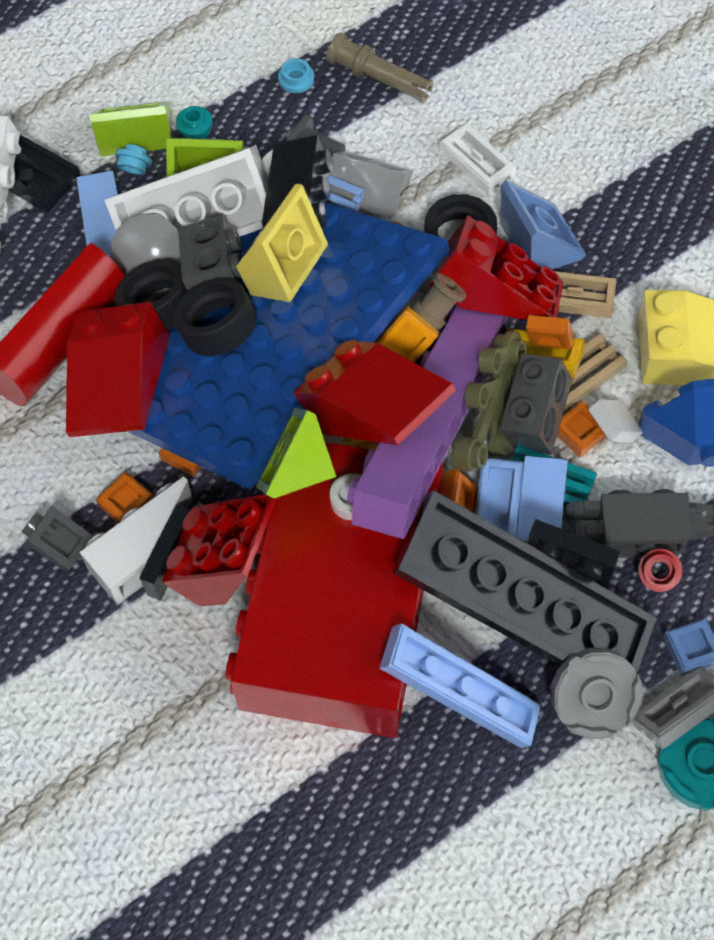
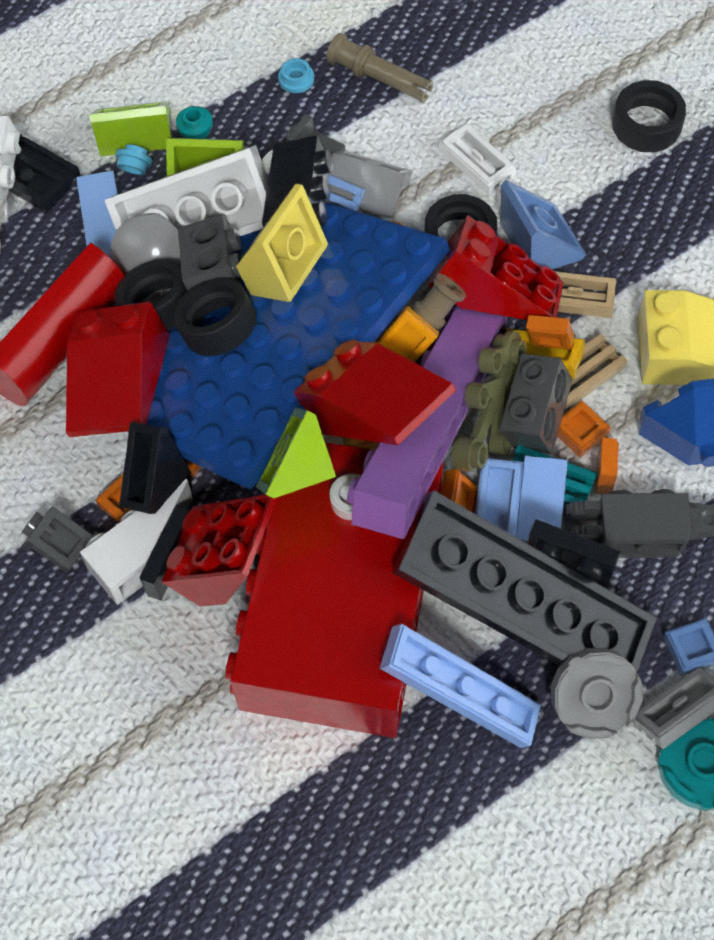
white tile [588,399,643,443] -> none
red plate [638,548,682,592] -> none
none -> black slope [119,422,191,514]
none -> orange tile [595,437,619,494]
none -> black tyre [613,80,686,152]

